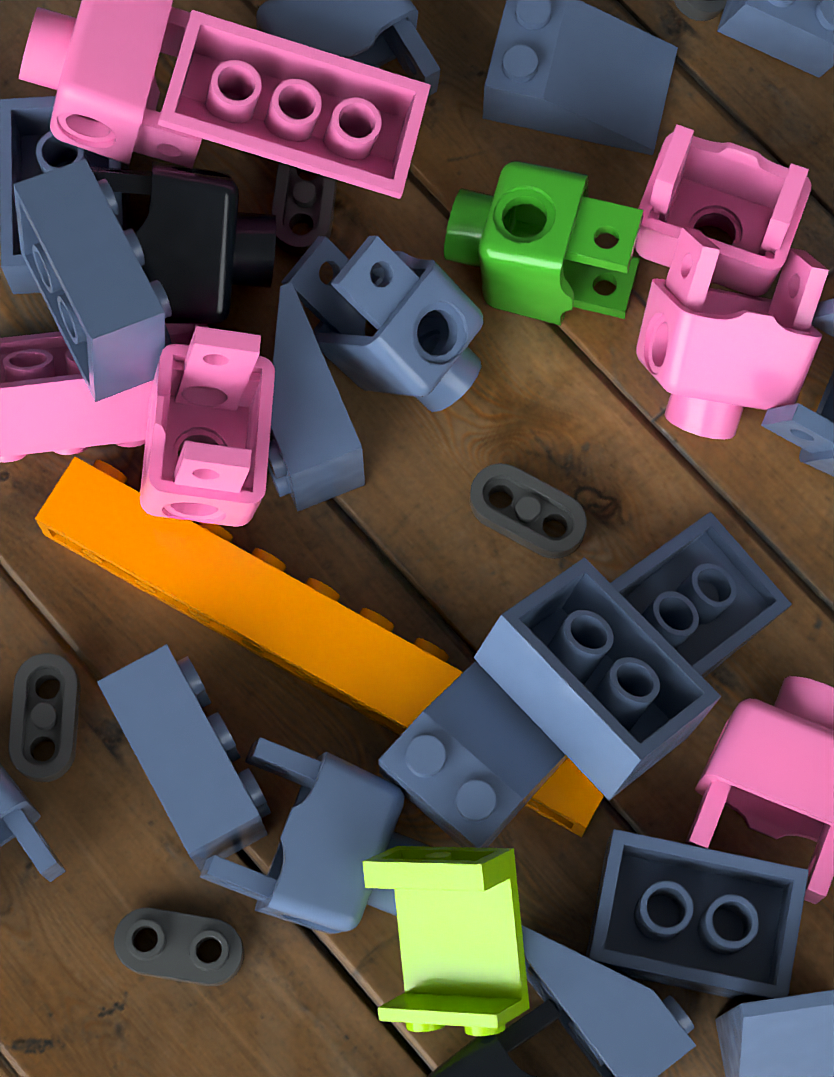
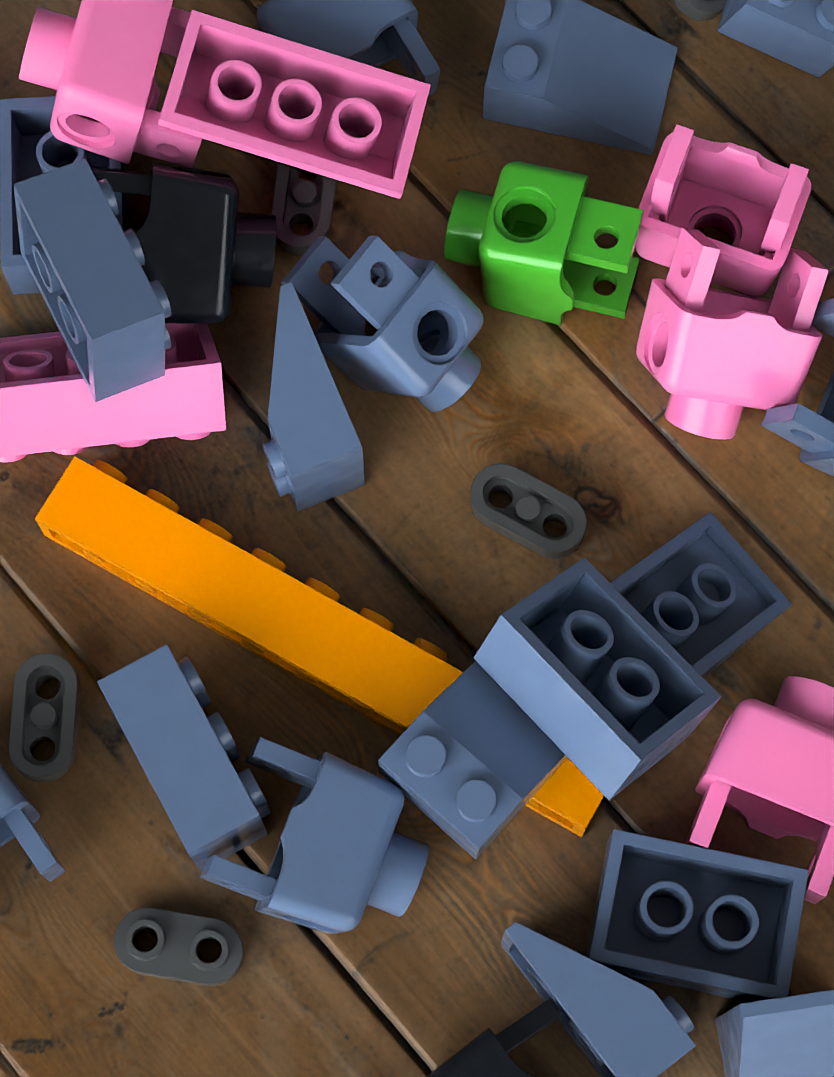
bright pink piece [140,326,275,527] -> none
panel [362,846,530,1036] -> none

